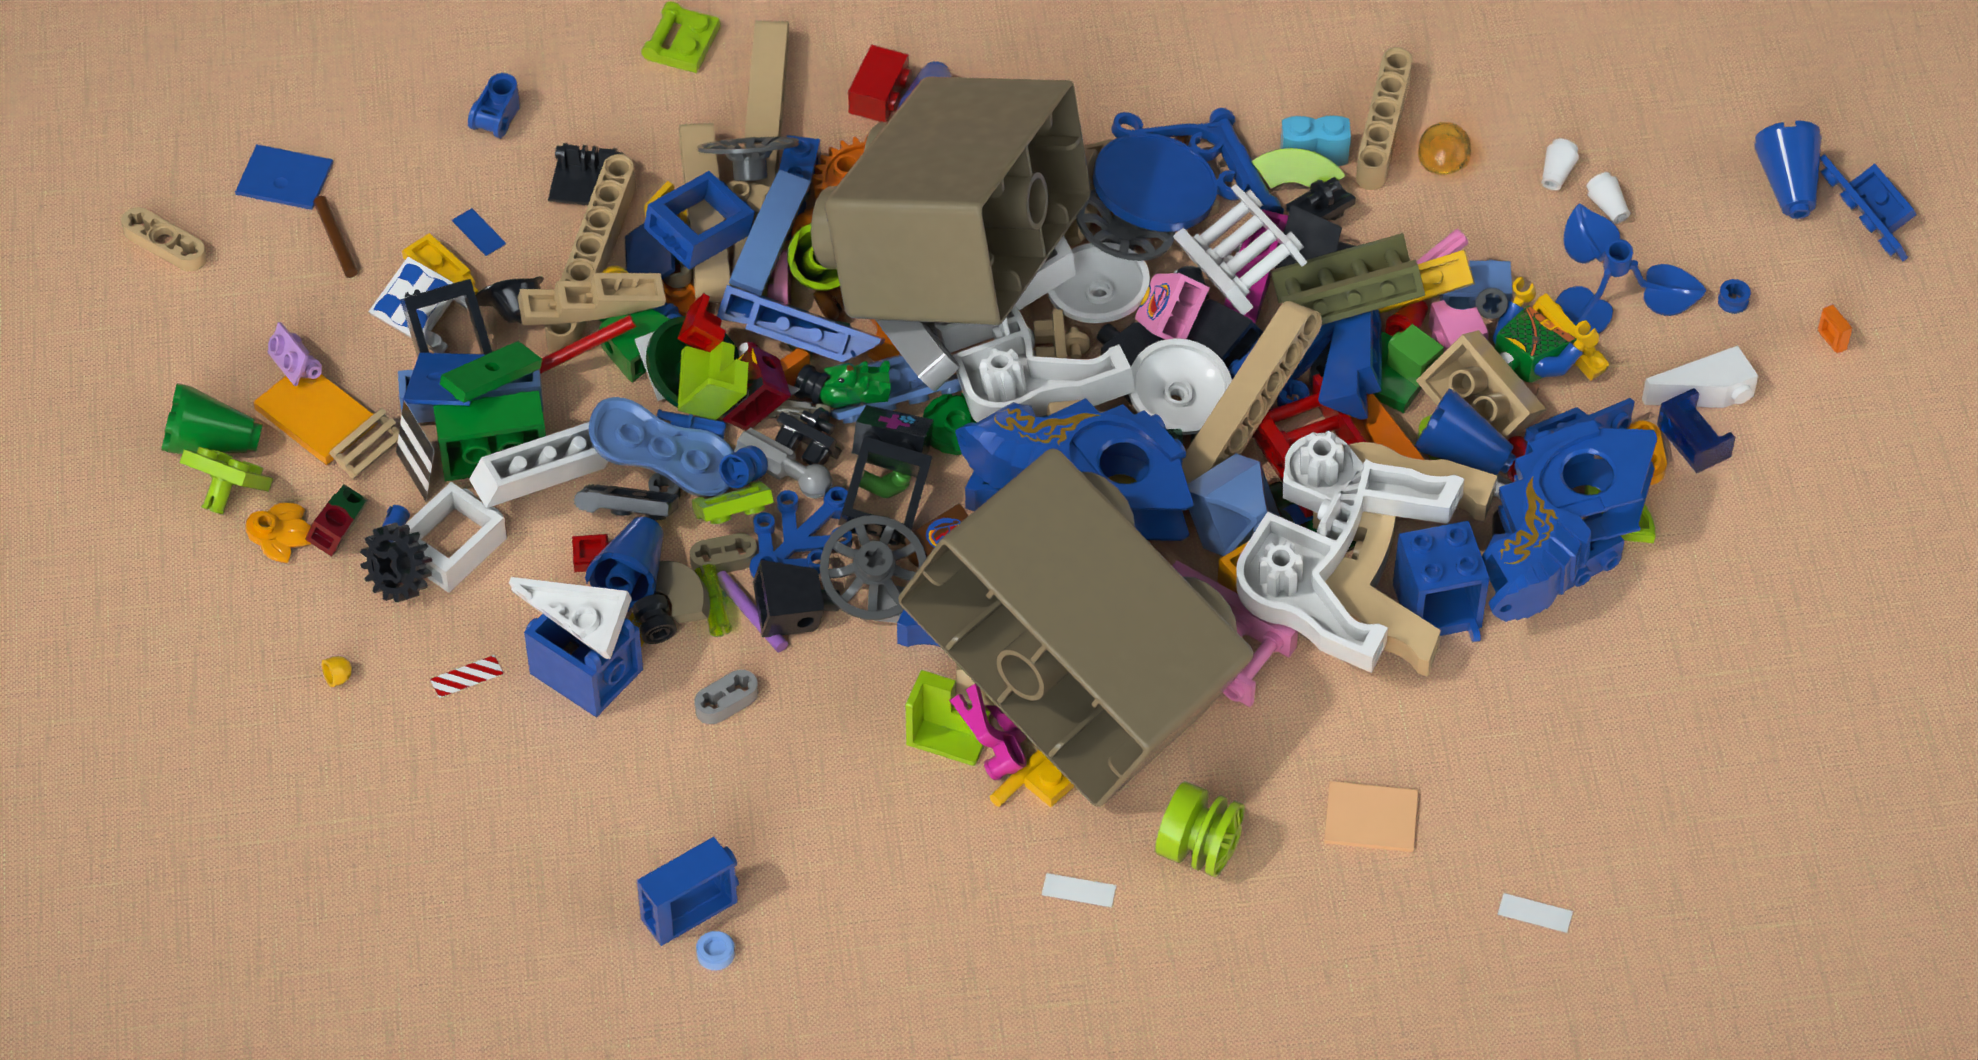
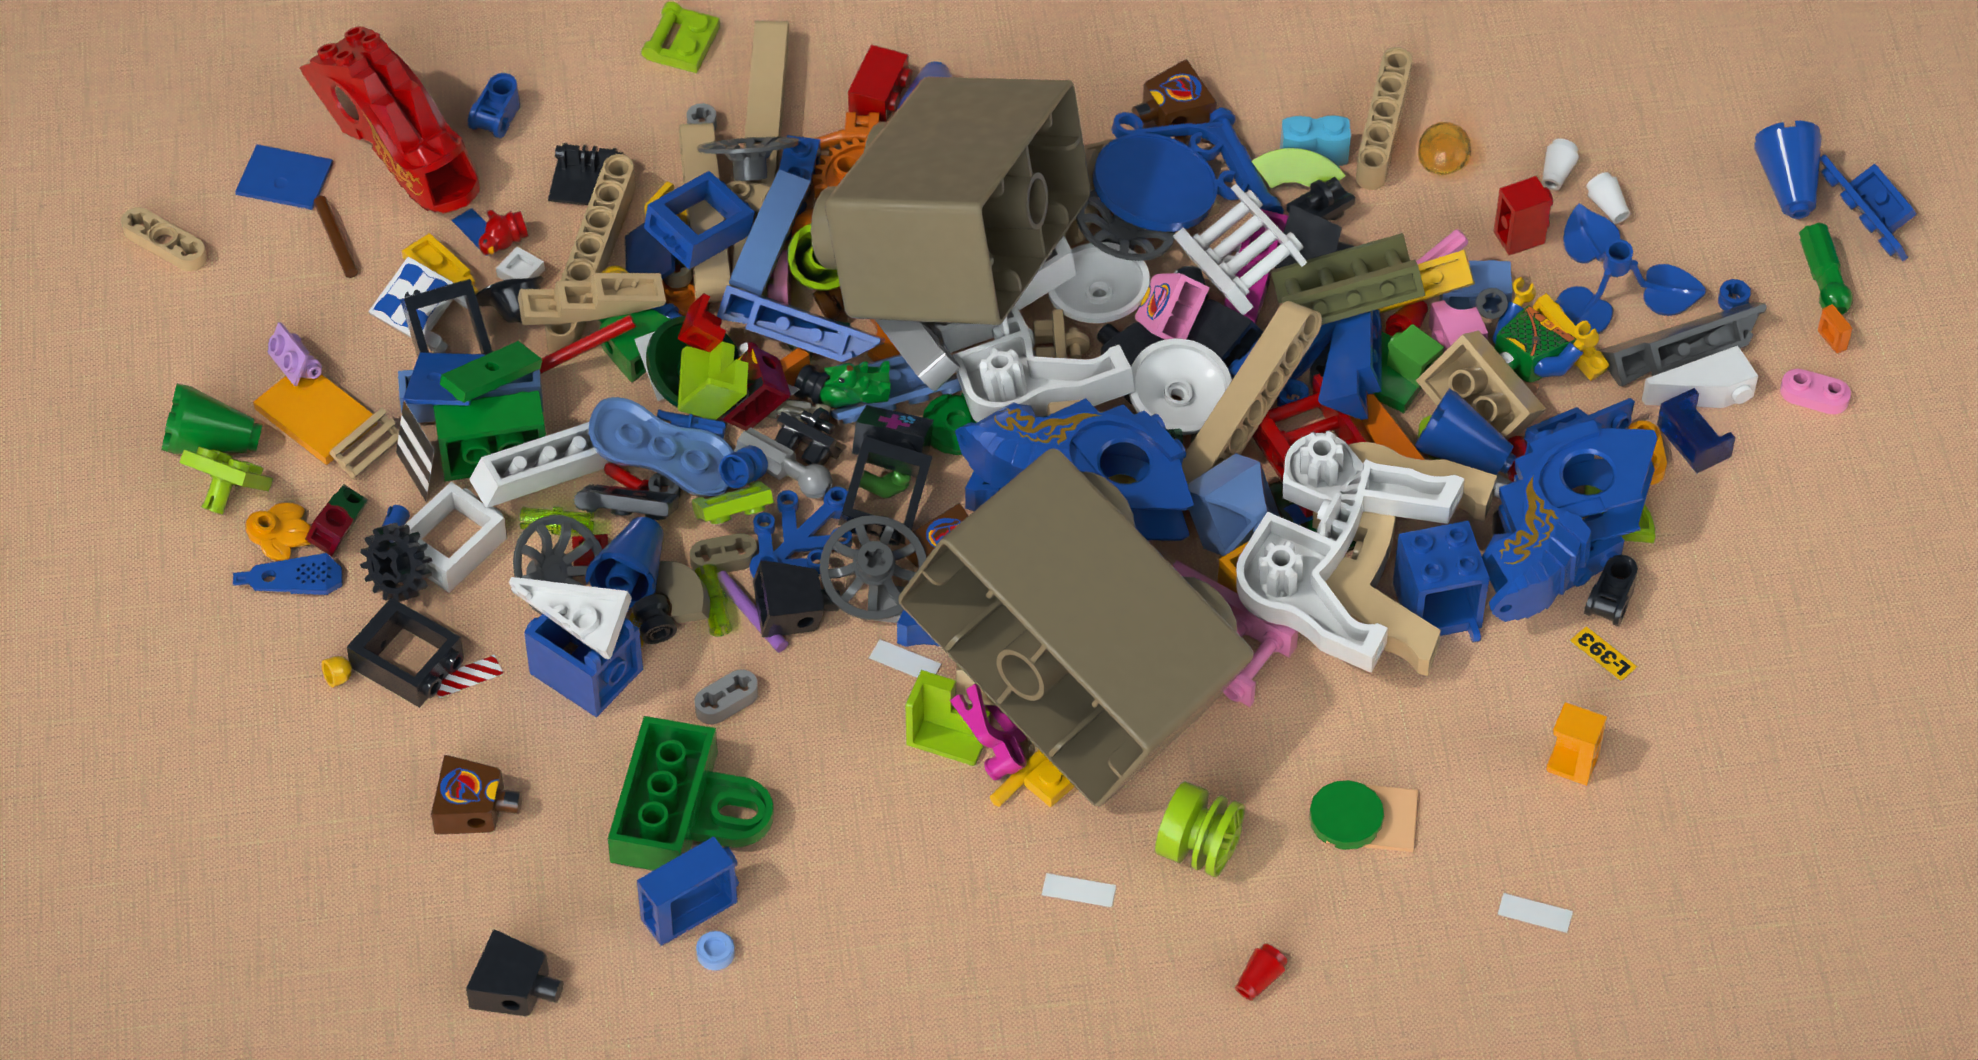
none -> blue piece [233,553,343,595]
none -> red animal [300,26,480,214]
none -> black window [346,597,464,708]
none -> reddish brown torso [431,755,522,835]
none -> black torso [466,929,564,1017]
none -> red animal [478,210,529,255]
none -> white plate [496,246,545,280]
none -> dark grey wheel [513,515,602,615]
none -> clear neon green pin [520,506,594,535]
none -> red piece [604,462,649,490]
none -> green brick [607,716,774,870]
none -> light grey bush [686,103,717,132]
none -> orange piece [814,112,880,150]
none -> white sticker [869,639,941,678]
none -> reddish brown torso [1132,59,1217,127]
none -> red cone [1235,943,1288,1001]
none -> green tile [1309,780,1384,850]
none -> red brick [1493,176,1553,256]
none -> light orange panel [1546,702,1607,786]
none -> yellow sticker [1569,626,1638,681]
none -> black piece [1584,555,1638,627]
none -> dark grey wedge [1598,302,1767,386]
none -> bright pink plate [1780,369,1851,414]
none -> green piece [1799,222,1853,315]

